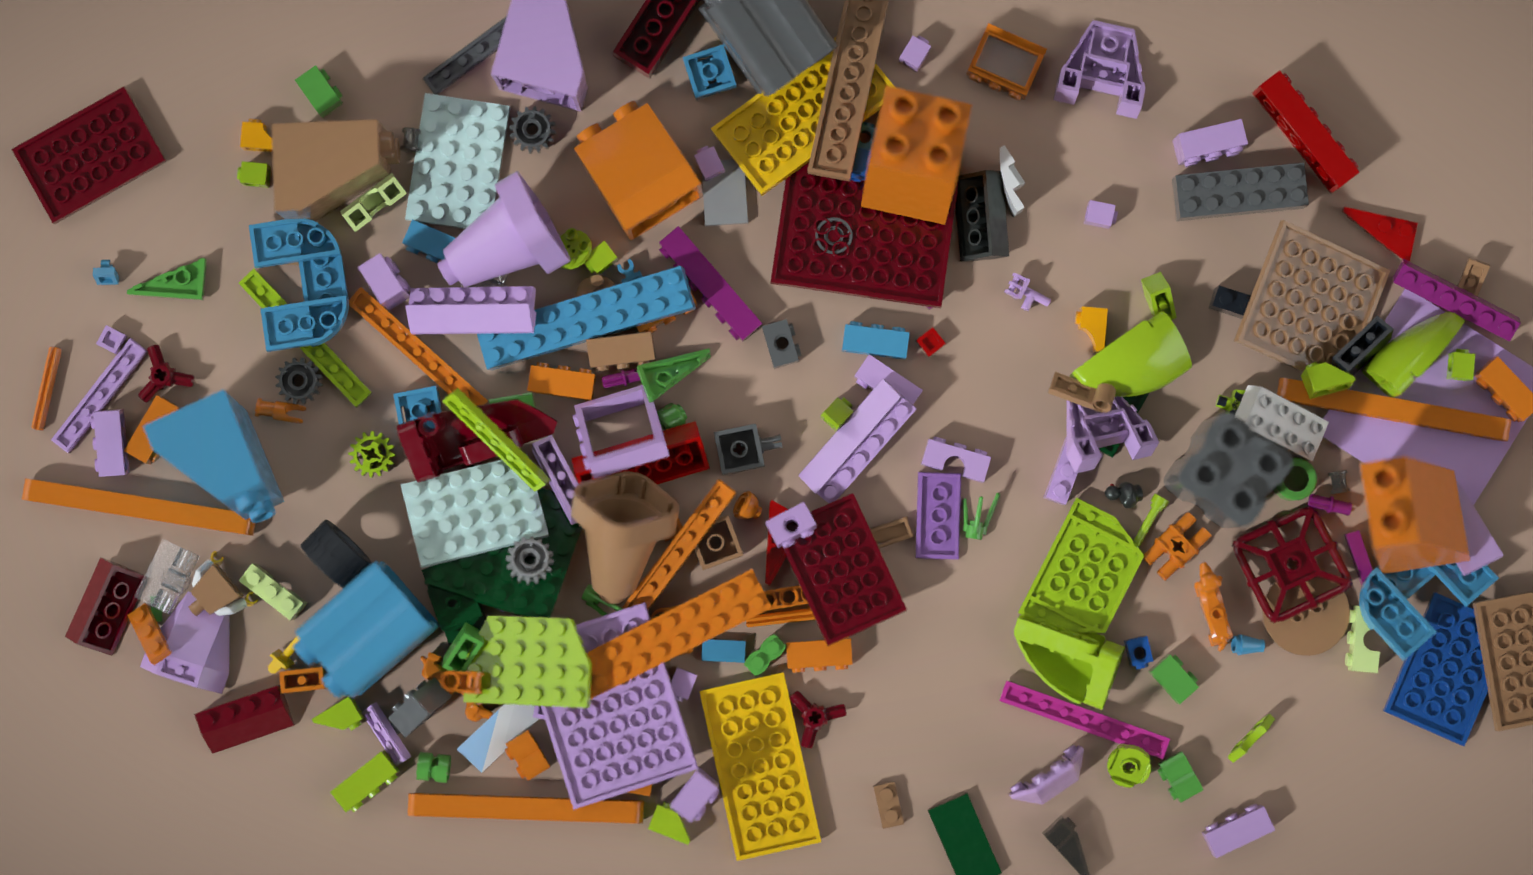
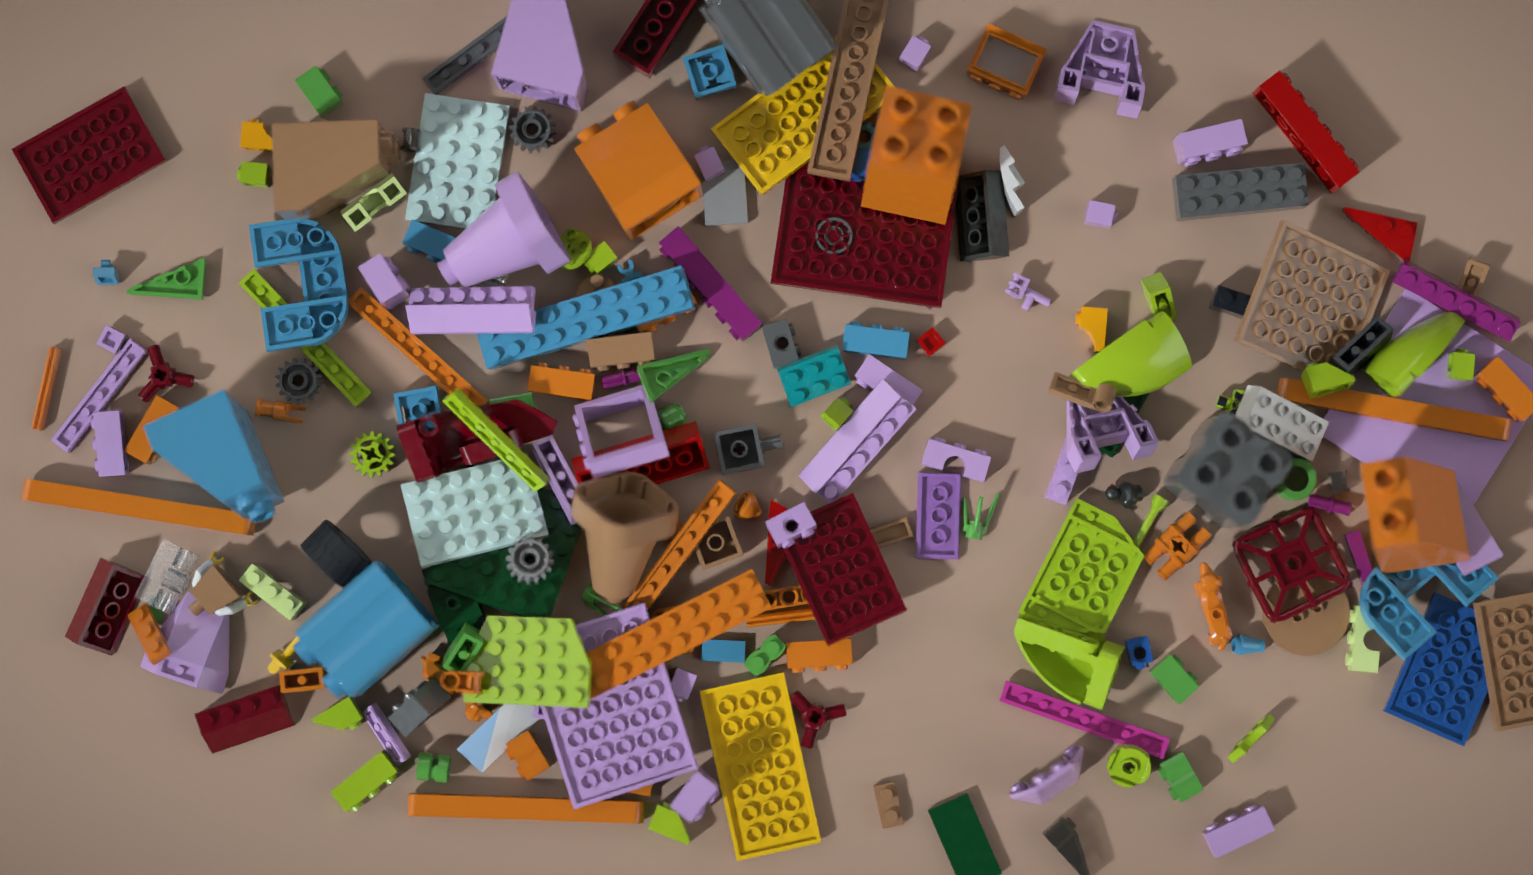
none -> teal plate [776,345,851,407]

